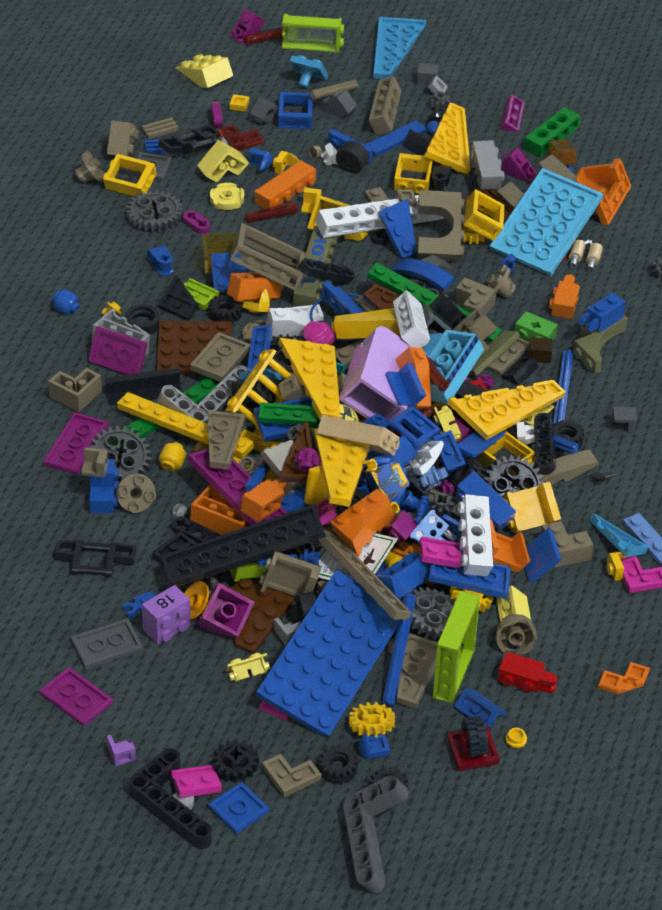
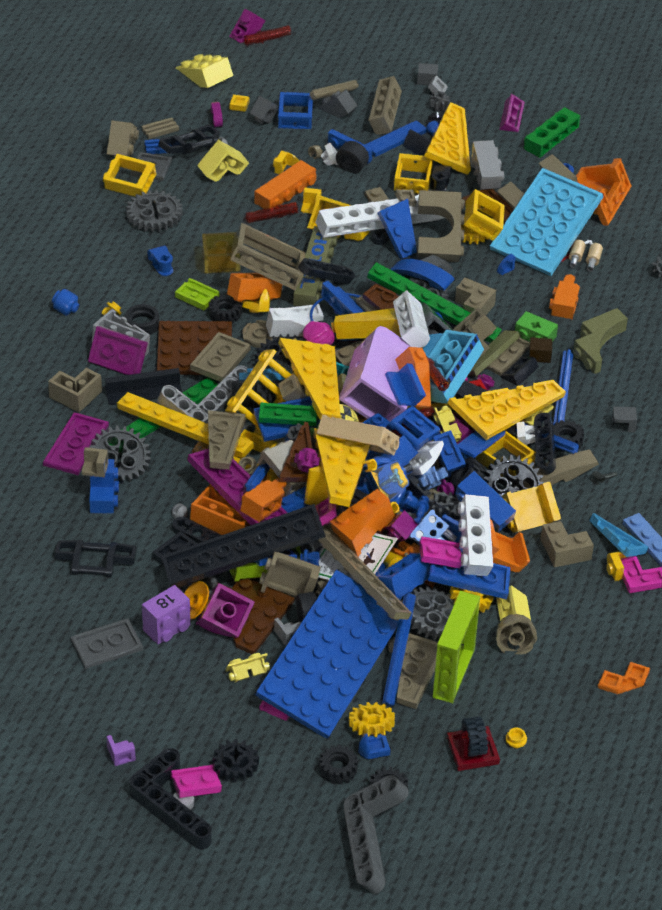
magenta tile [39,667,114,727] -> none
dark tan plate [75,150,105,183] -> none
dark tan plate [116,473,156,513] -> none
blue plate [122,591,155,618] -> none
black wing [158,275,199,320] -> none
yellow head [159,442,187,472] -> none
magenta beam [183,210,210,234] -> none
blue tile [208,782,270,835] -> none
light yellow plate [210,183,244,210] -> none
blue plate [211,252,249,293] -> none
clear red plate [219,124,264,151] -> none
blue plate [247,324,273,369] -> none
blue plate [249,147,273,172] -> none
dark tan plate [262,754,321,797] -> none
lime door [282,14,344,52] -> none
dark azure plate [290,55,328,88] -> none
dark azure wing [373,17,426,79] -> none
black slope [429,293,467,329] -> none
blue panel [455,688,507,729] -> none
dark tan plate [486,264,516,299] -> none
red hinge [498,652,558,693] -> none
magenta slope [500,147,537,183] -> none
blue tile [525,528,561,582] -> none
clear orange panel [550,139,576,165] -> none
blue hinge [578,292,626,332] -> none

